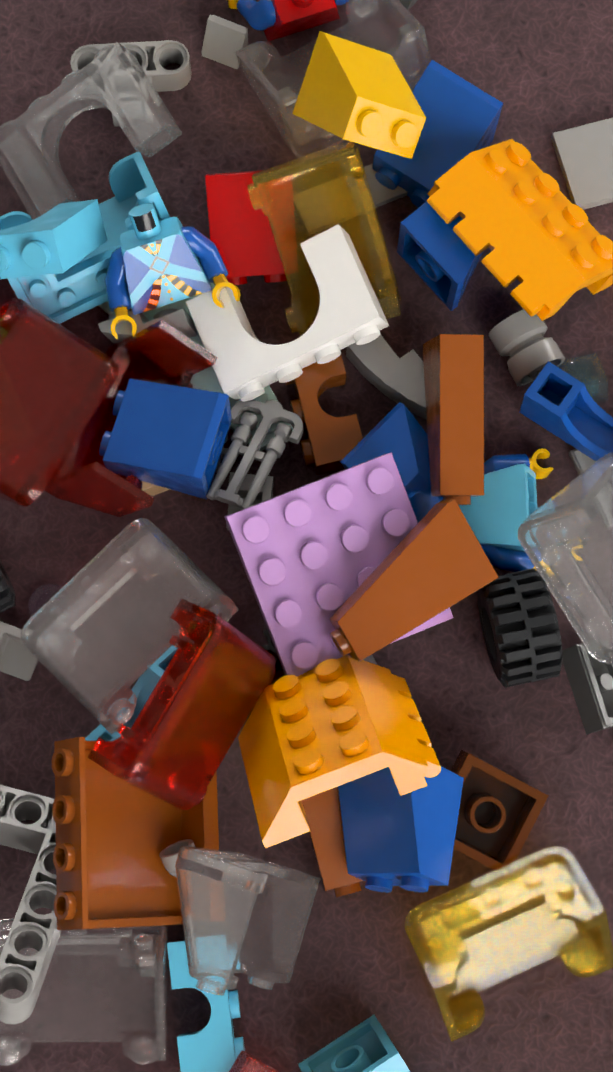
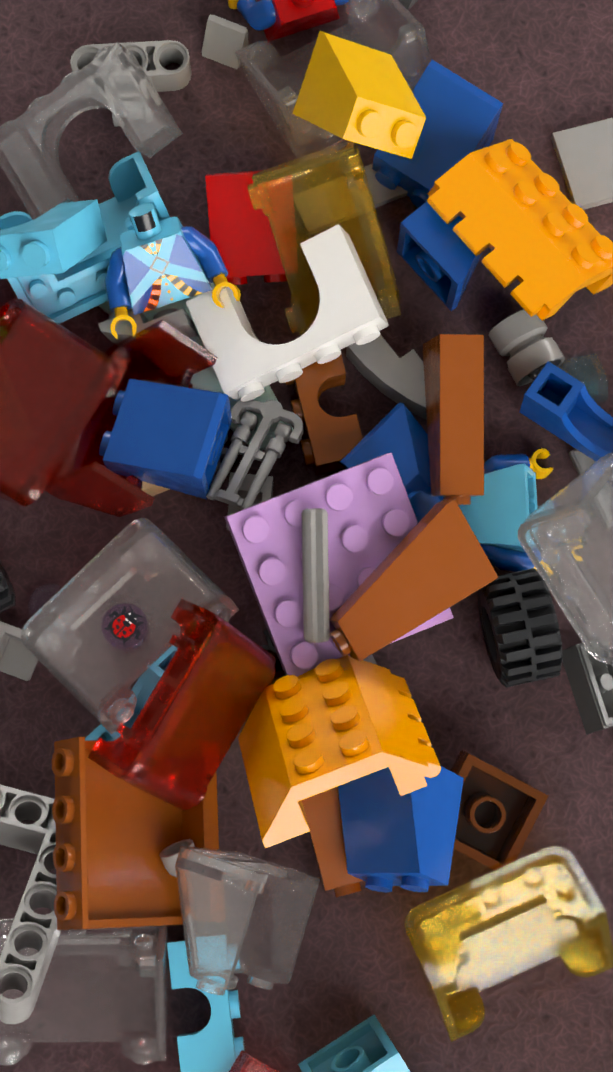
none -> tile [102,603,149,651]
none -> light grey axle [302,508,330,643]

